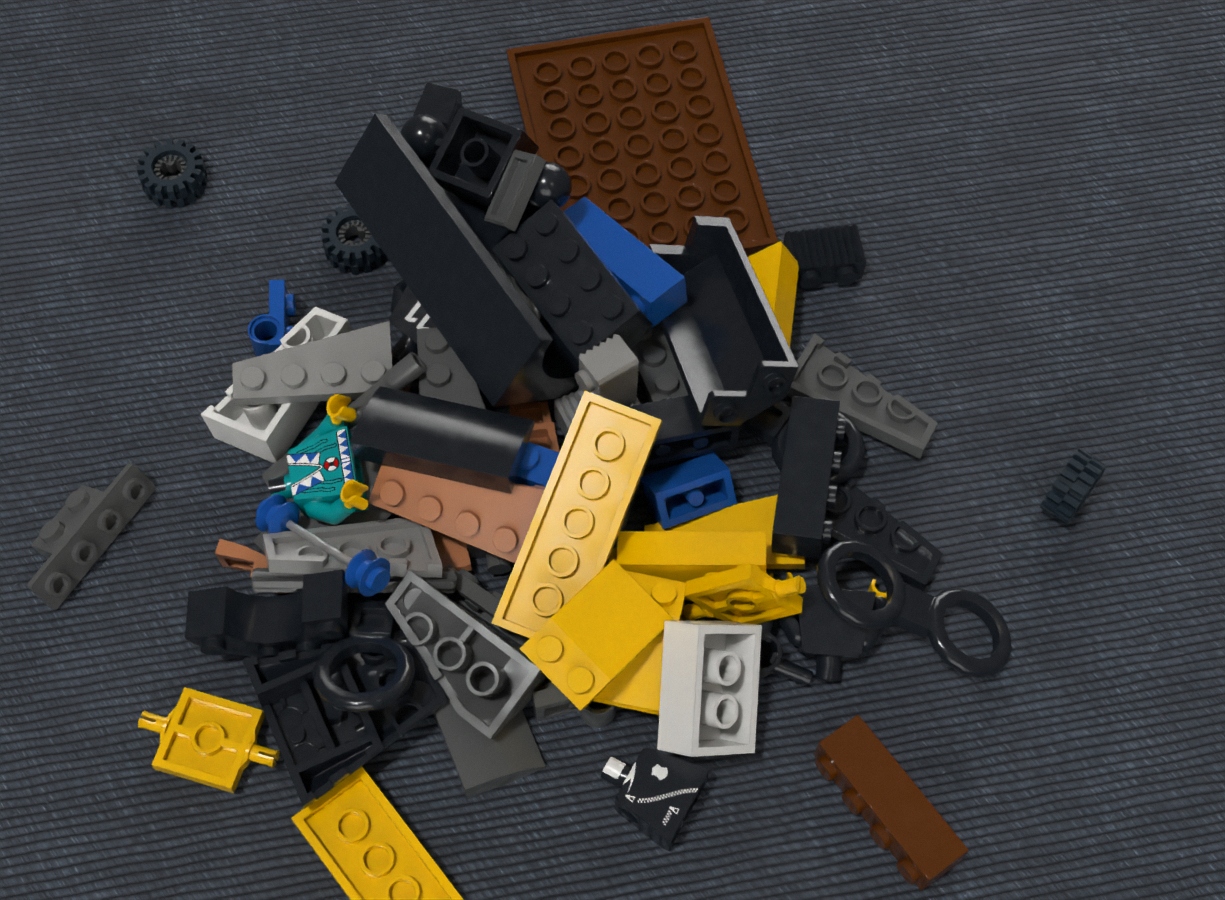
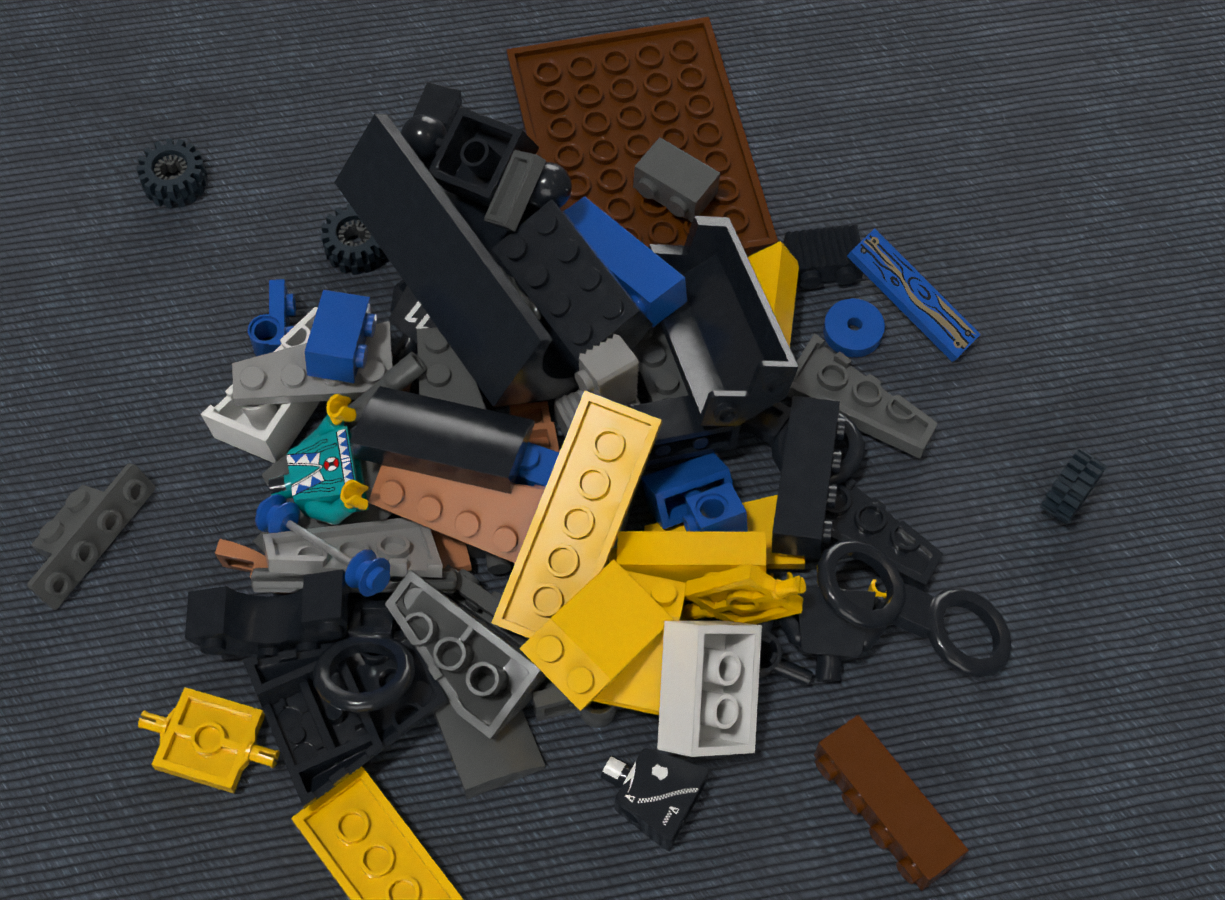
none -> blue brick [305,290,377,383]
none -> dark grey brick [633,137,720,222]
none -> blue brick [682,482,748,532]
none -> blue piece [823,298,885,357]
none -> blue tile [847,228,980,362]

